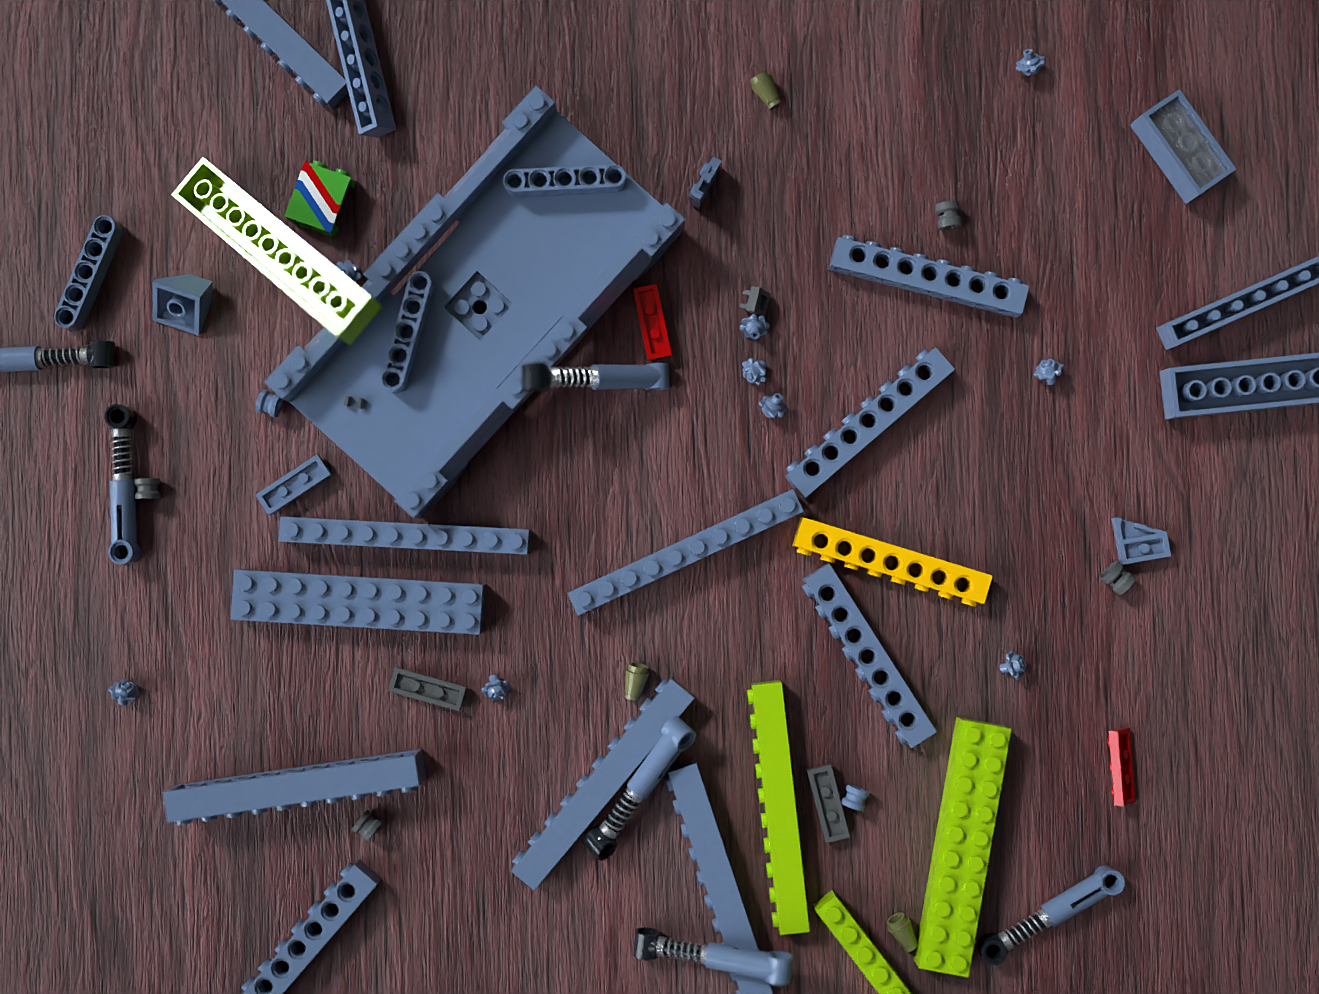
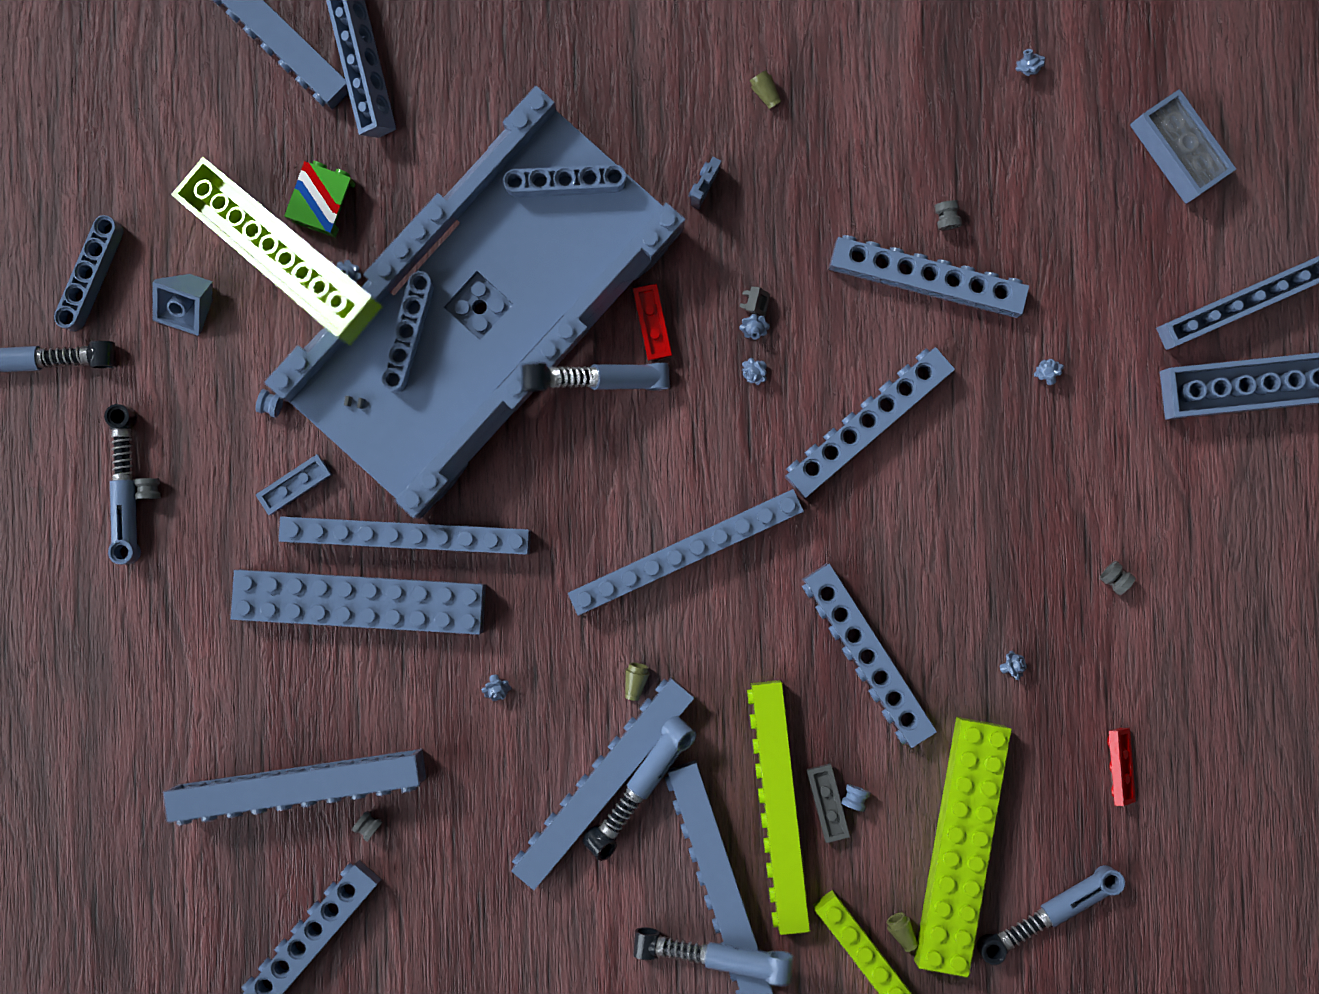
sand blue plant [109,680,140,705] -> none
dark grey plate [388,666,467,711] -> none
sand blue plant [759,393,787,418] -> none
yellow brick [792,517,993,607] -> none
sand blue wing [1111,517,1171,565] -> none

